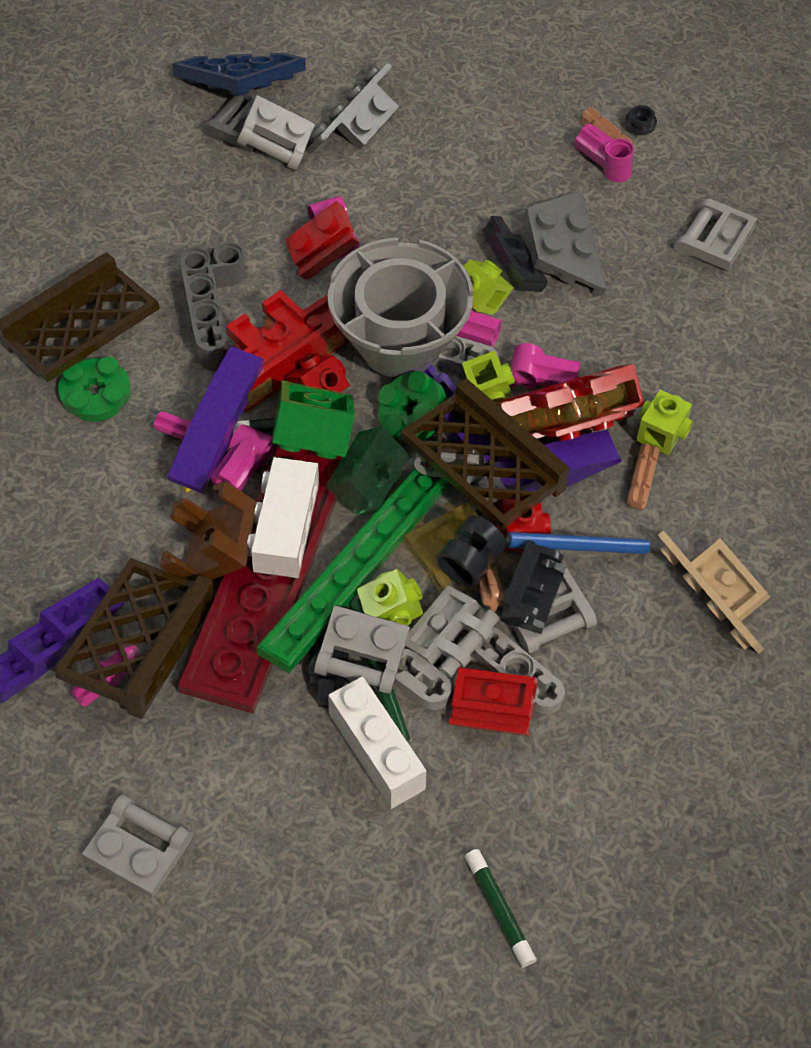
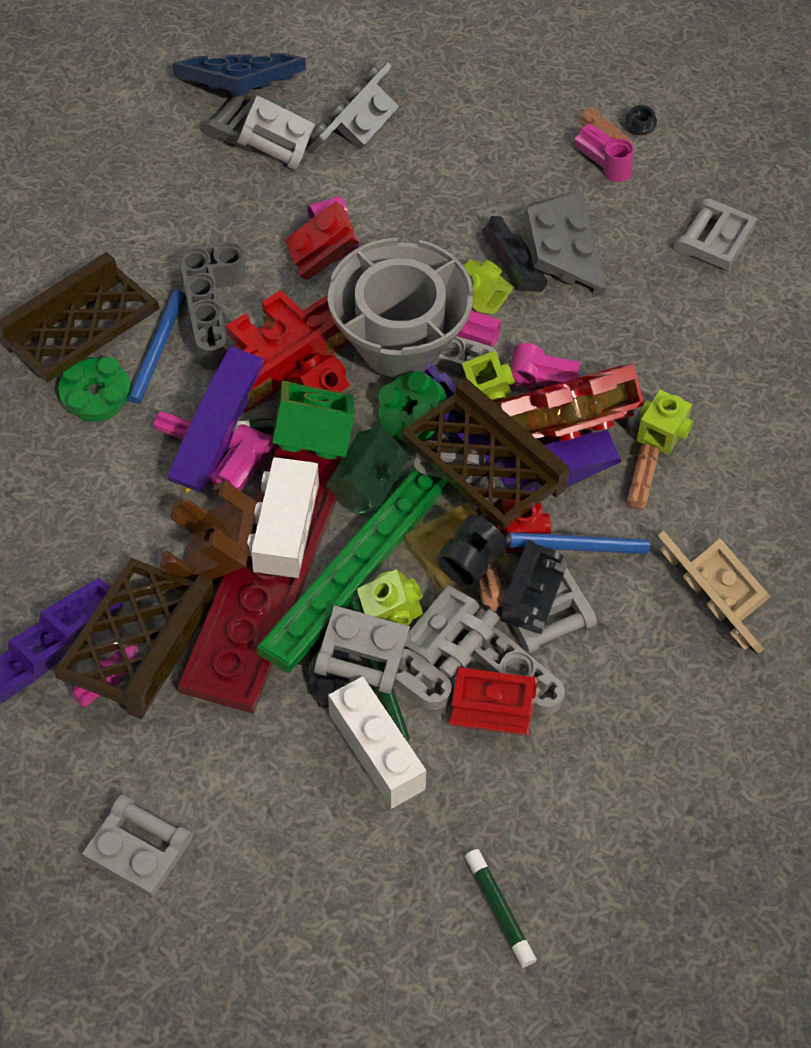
none -> blue bar [128,290,185,404]

